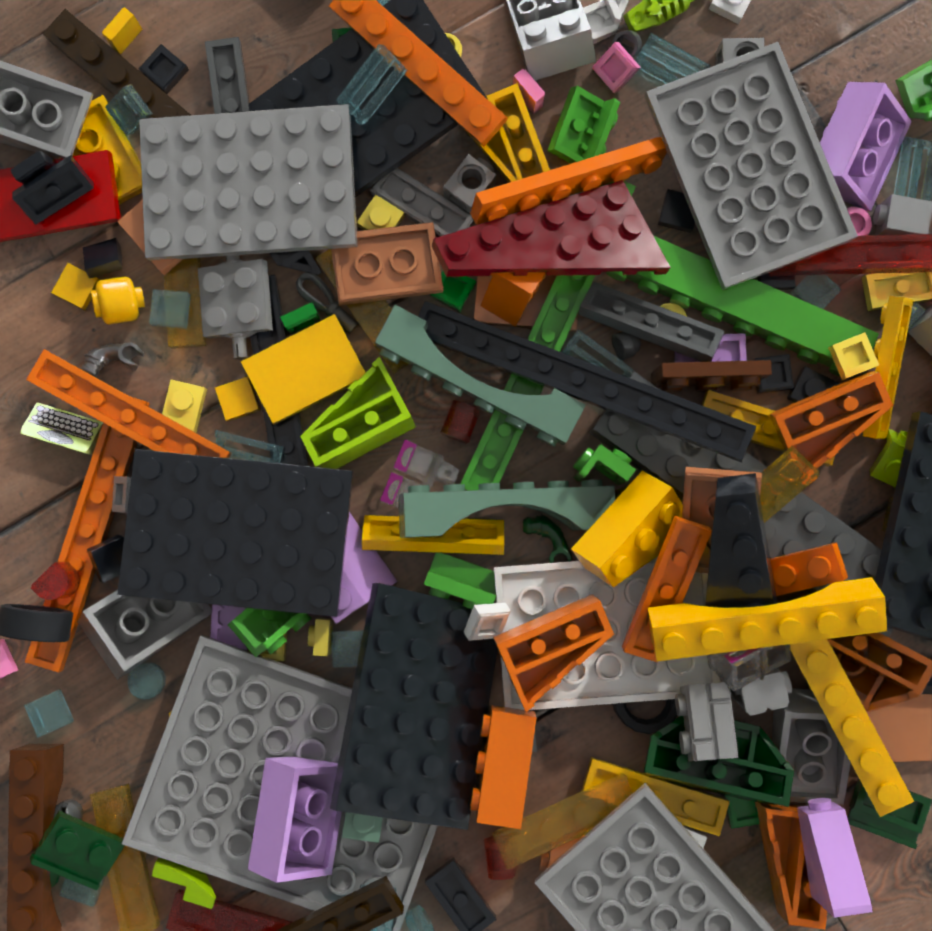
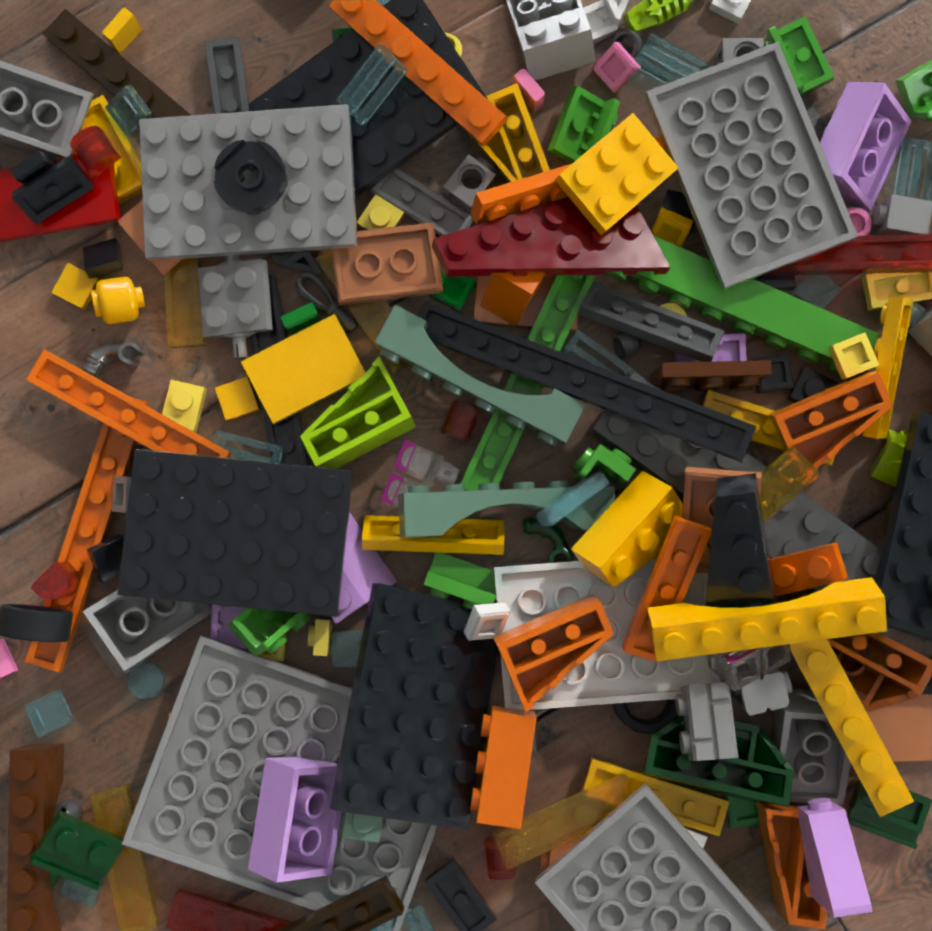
slope [20,402,103,455] -> none
black tile [138,44,189,94] -> none
clear light blue tile [149,289,191,329] -> none
lime slope [152,857,216,909] -> none
none -> clear red brick [70,126,122,178]
none -> black plate [214,140,288,215]
none -> clear light blue tile [536,472,609,527]
none -> yellow plate [554,113,678,235]
none -> yellow tile [651,207,693,247]
none -> bright green bracket [764,16,834,96]

